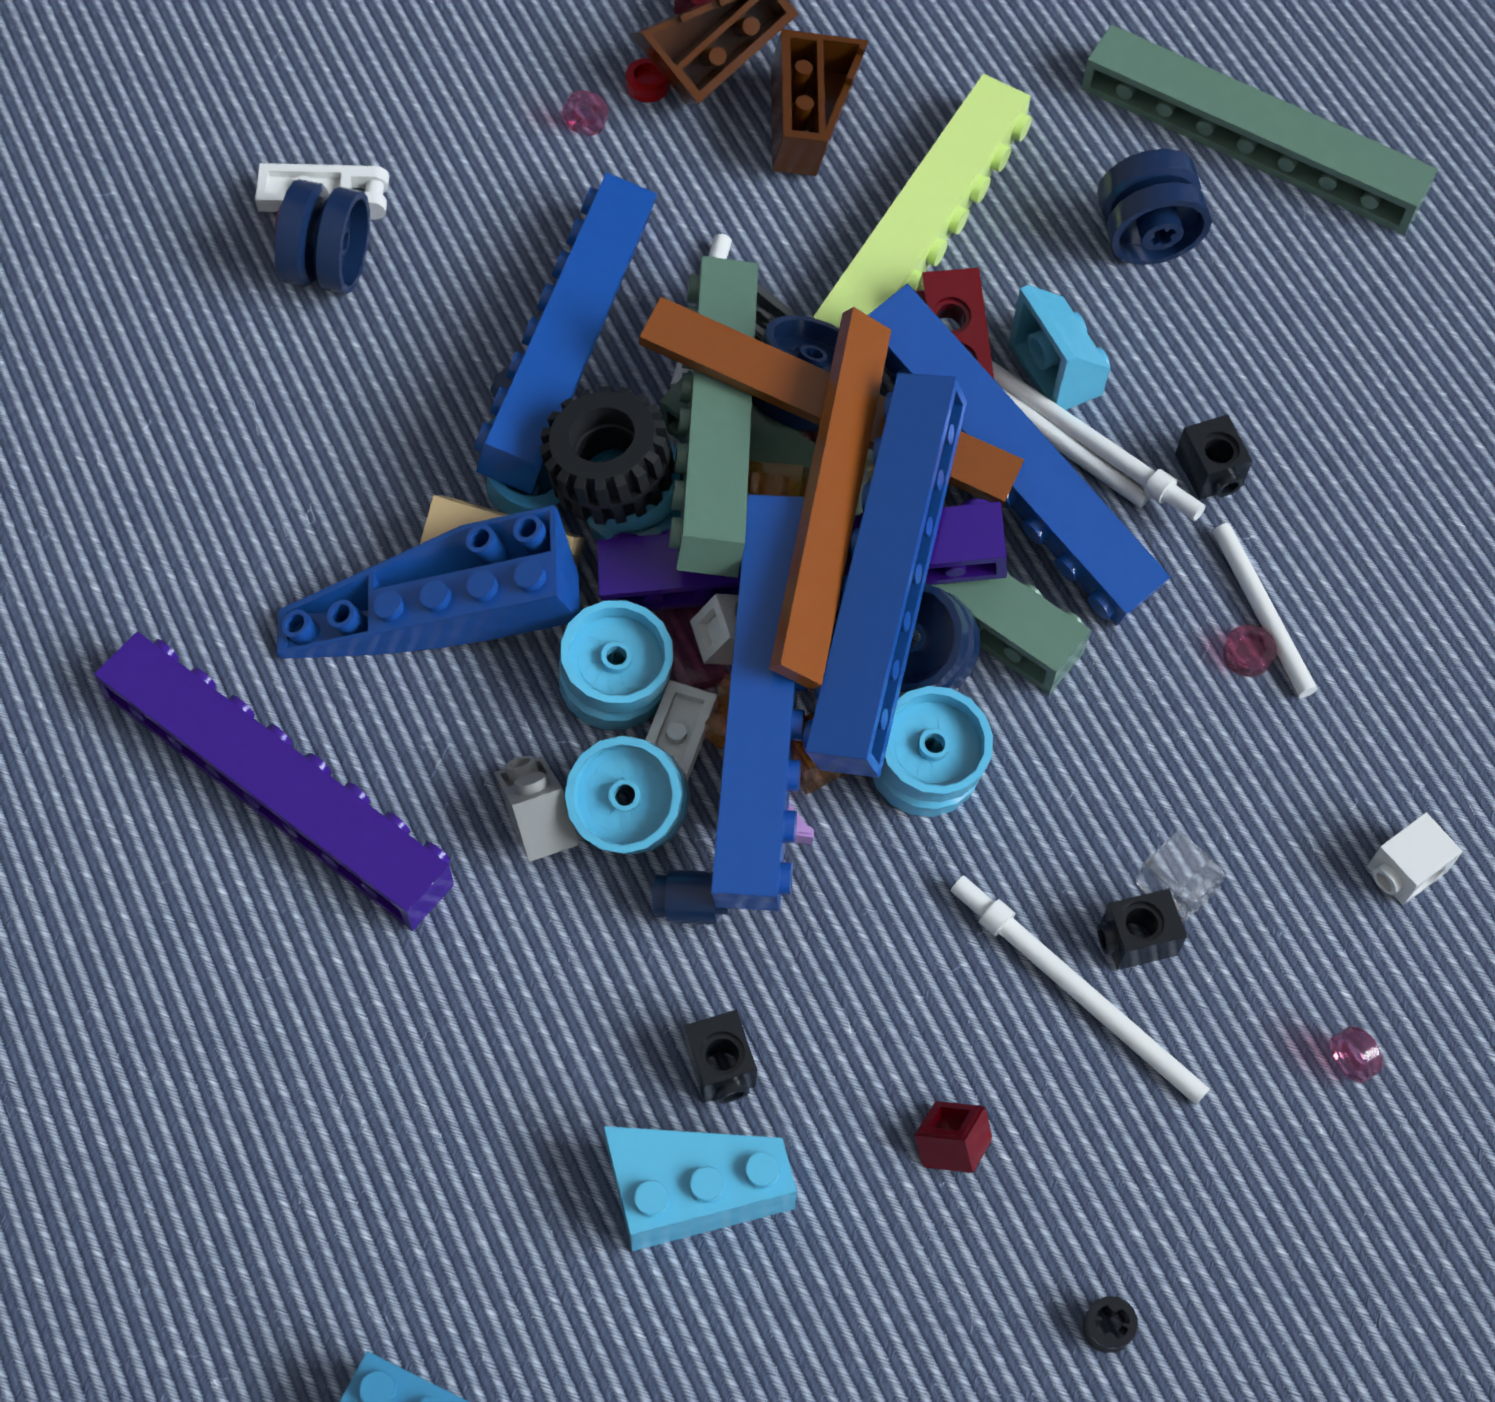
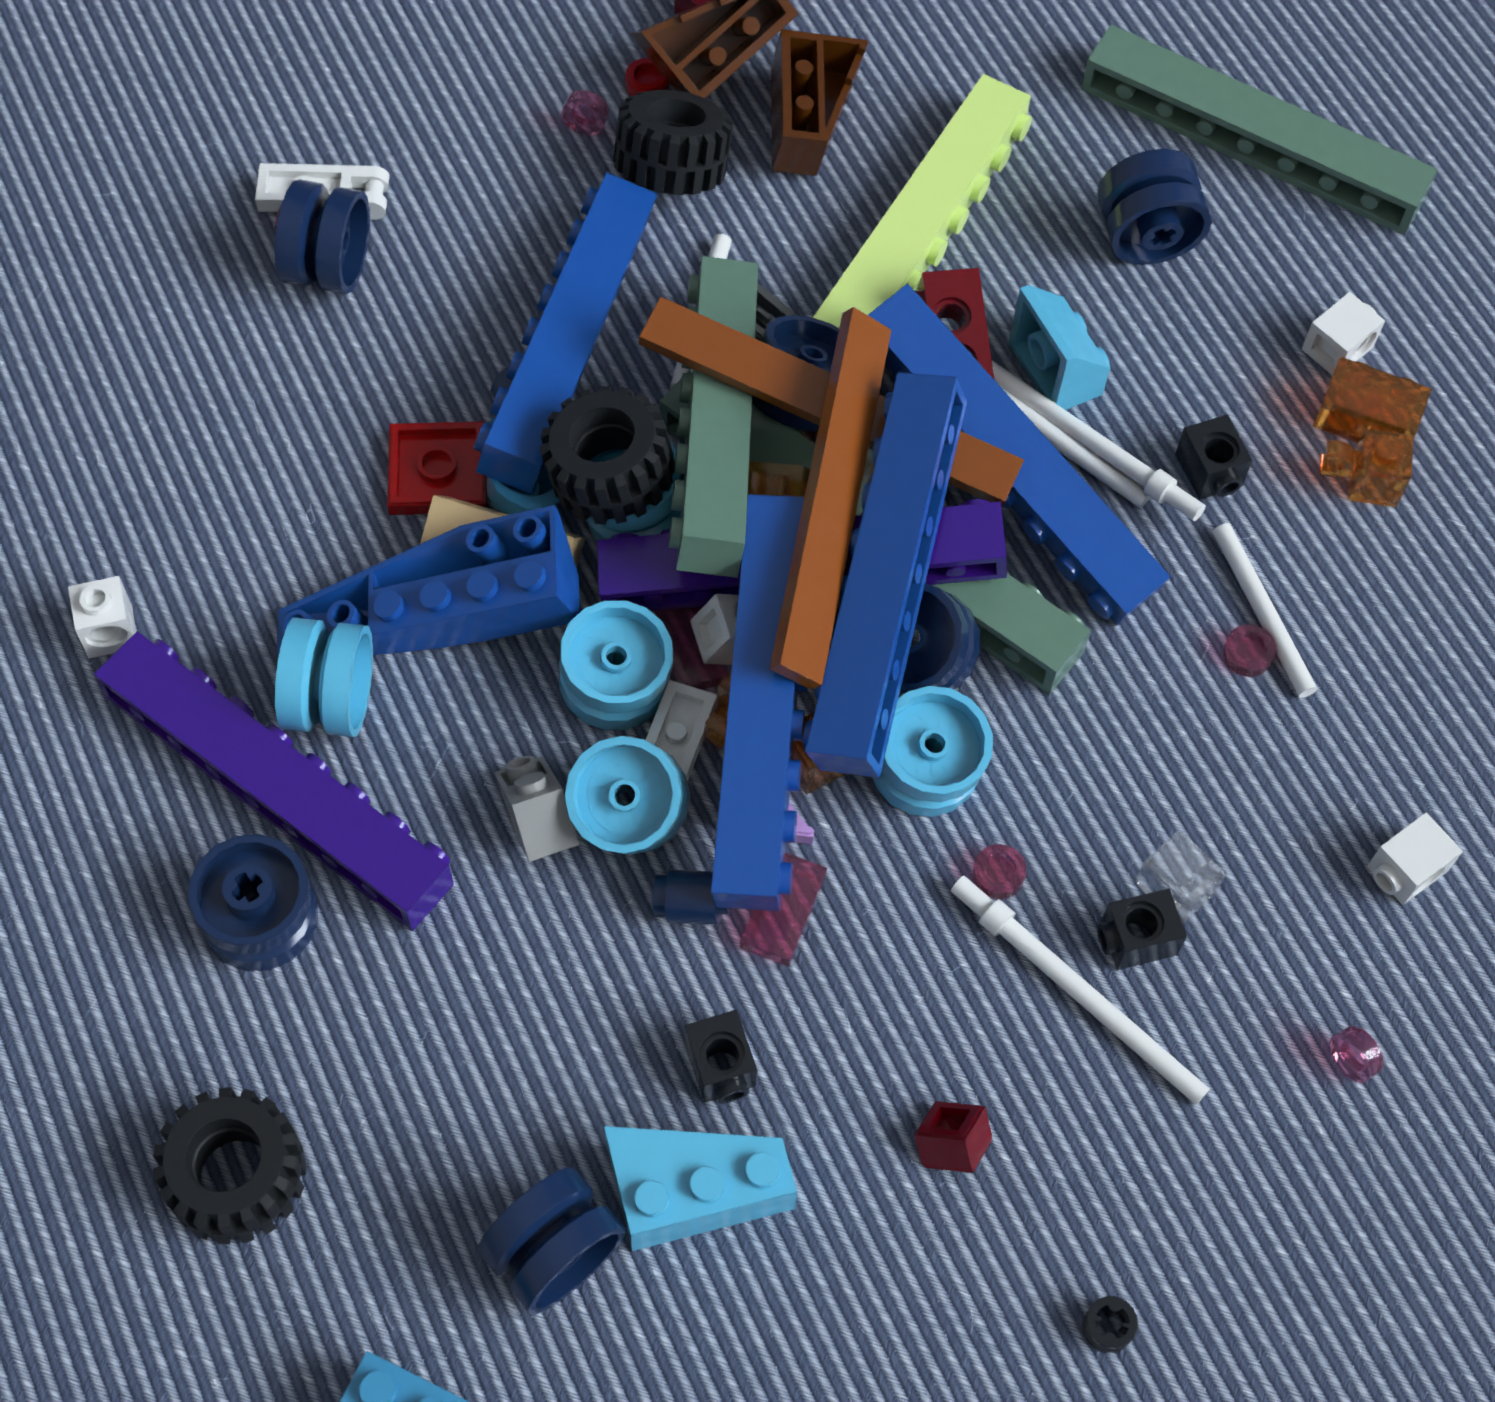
none -> white brick [68,576,136,659]
none -> black tyre [153,1087,306,1244]
none -> dark blue wheel [188,834,318,971]
none -> medium azure wheel [275,618,373,737]
none -> red tile [387,421,487,515]
none -> dark blue wheel [477,1167,626,1315]
none -> black tyre [613,90,733,195]
none -> clear pink tile [740,852,828,967]
none -> clear pink tile [972,844,1027,900]
none -> white brick [1301,292,1385,378]
none -> clear orange brick [1312,356,1432,459]
none -> clear orange brick [1319,429,1413,507]

